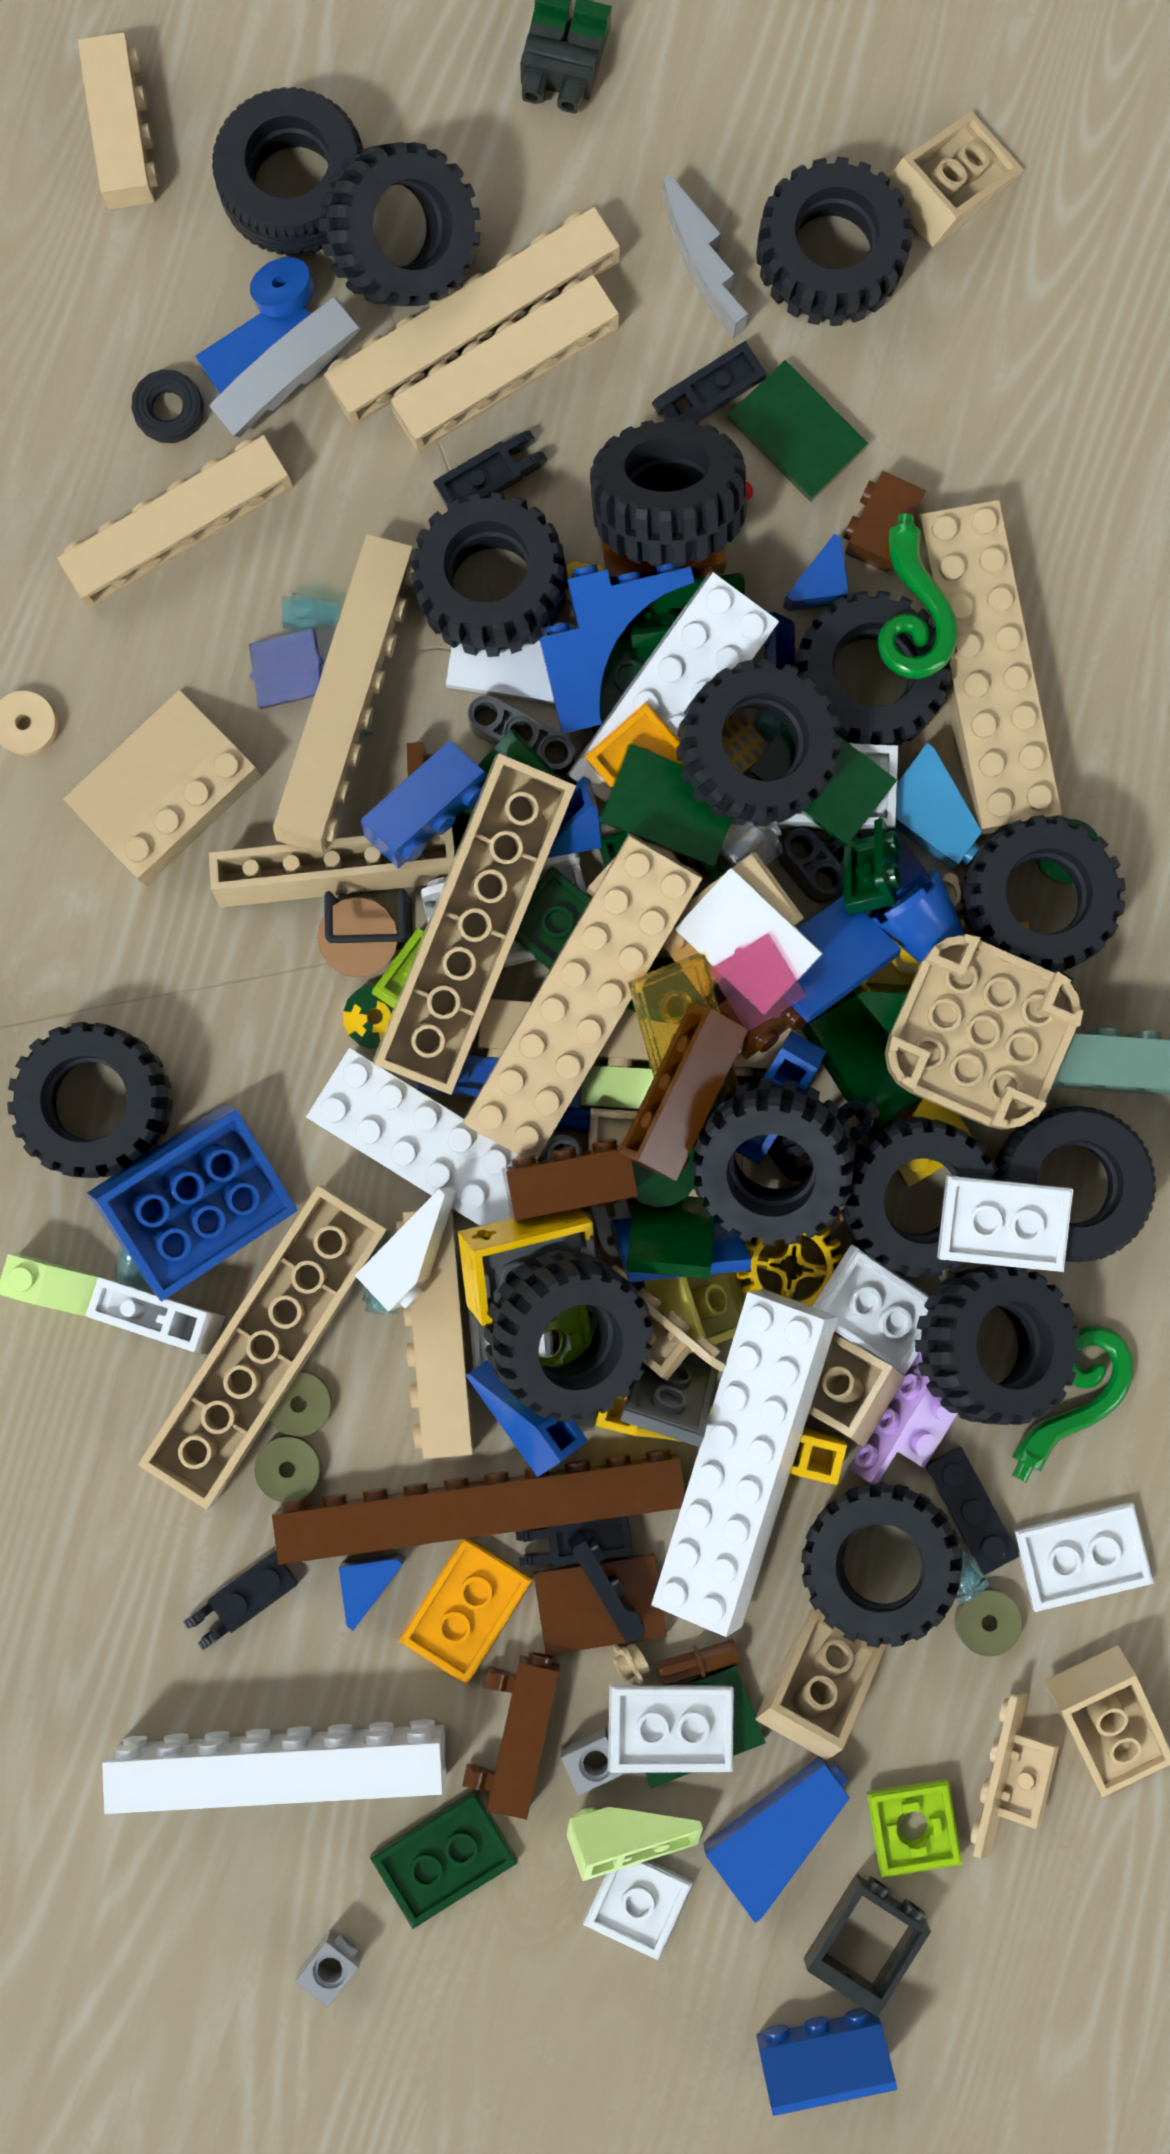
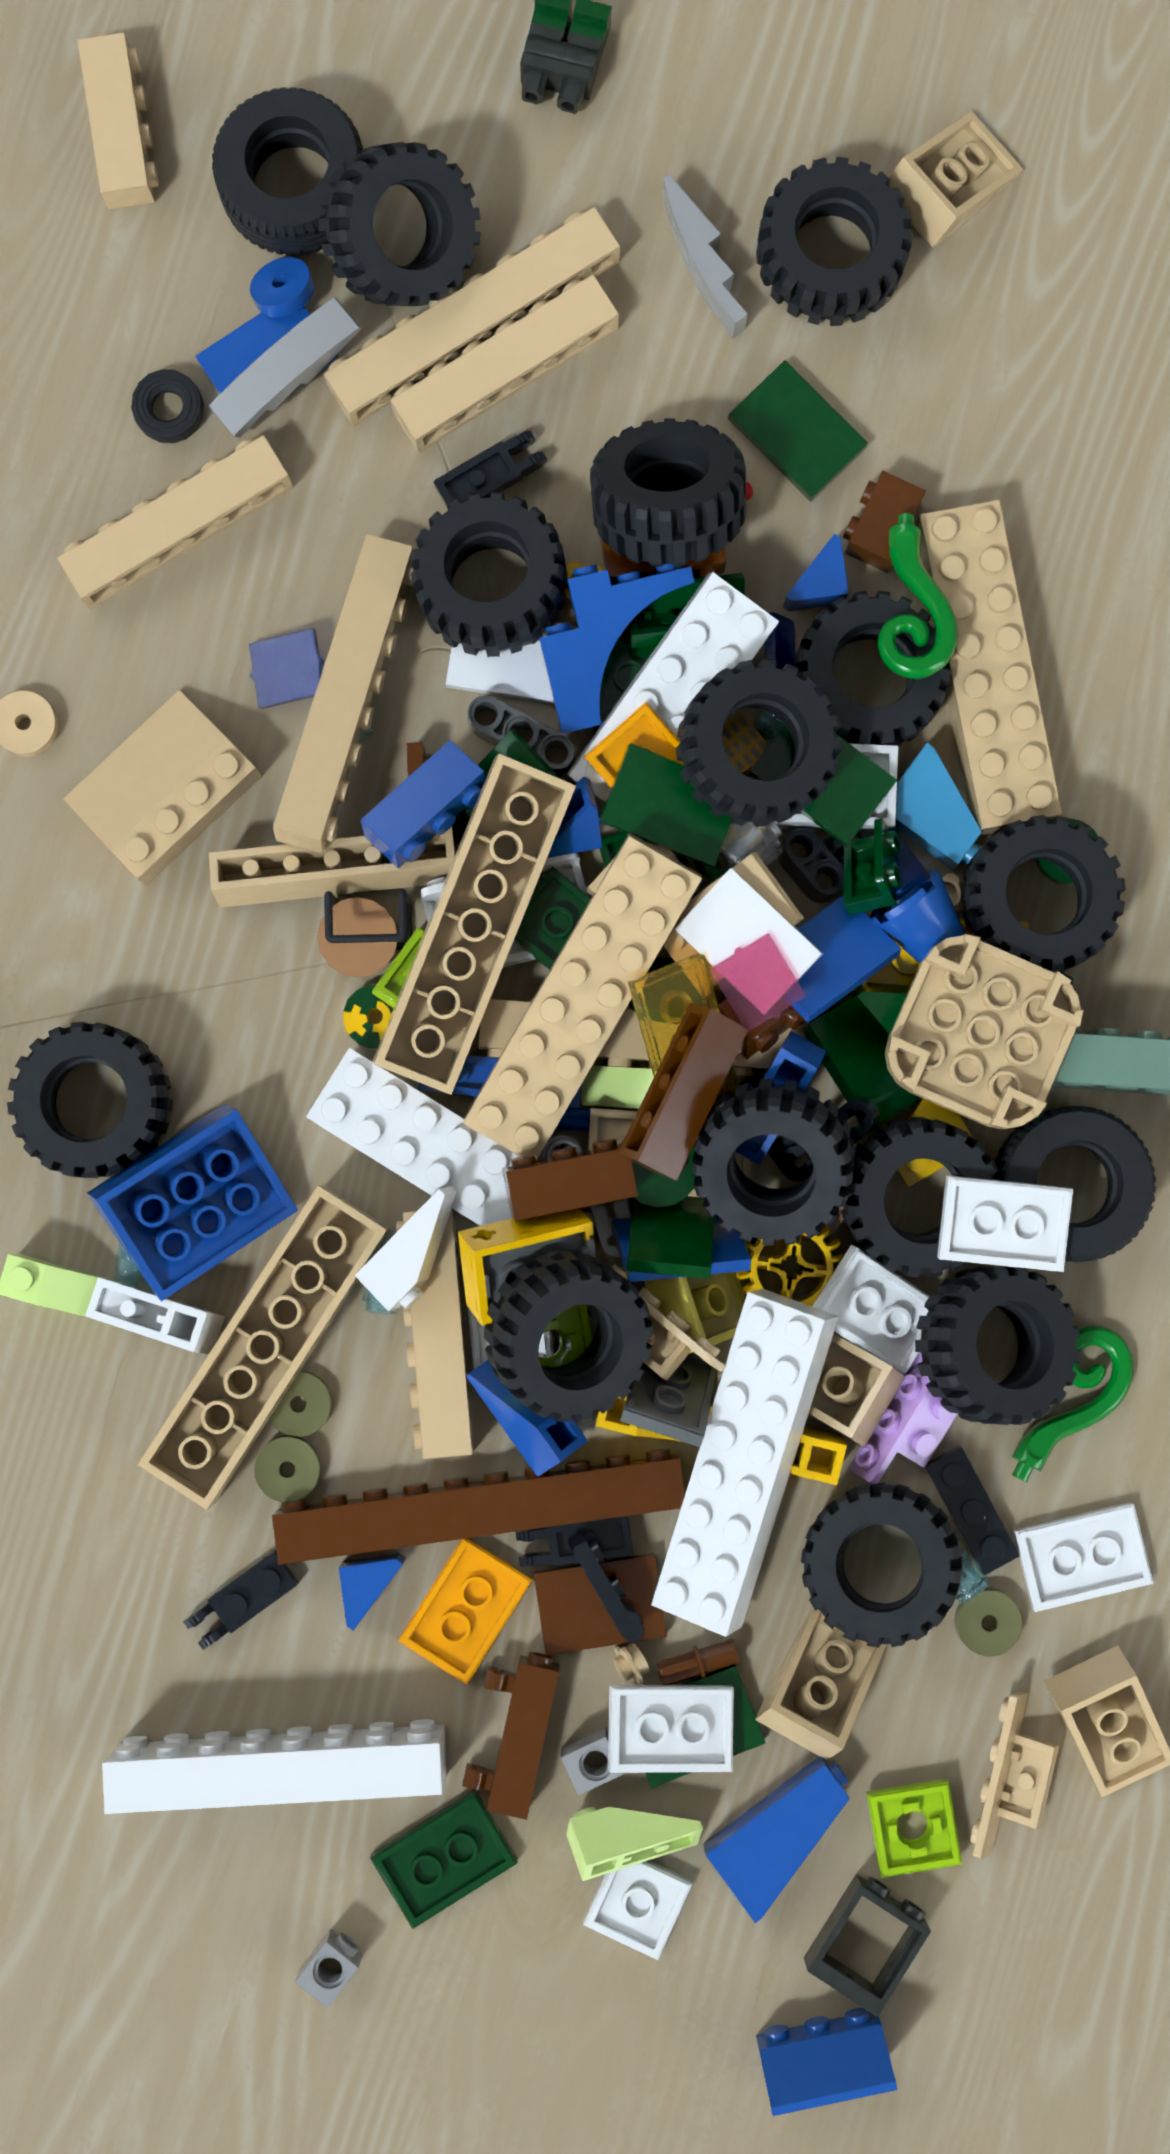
clear light blue cone [282,592,339,633] -> none
black plate [652,341,767,422] -> none

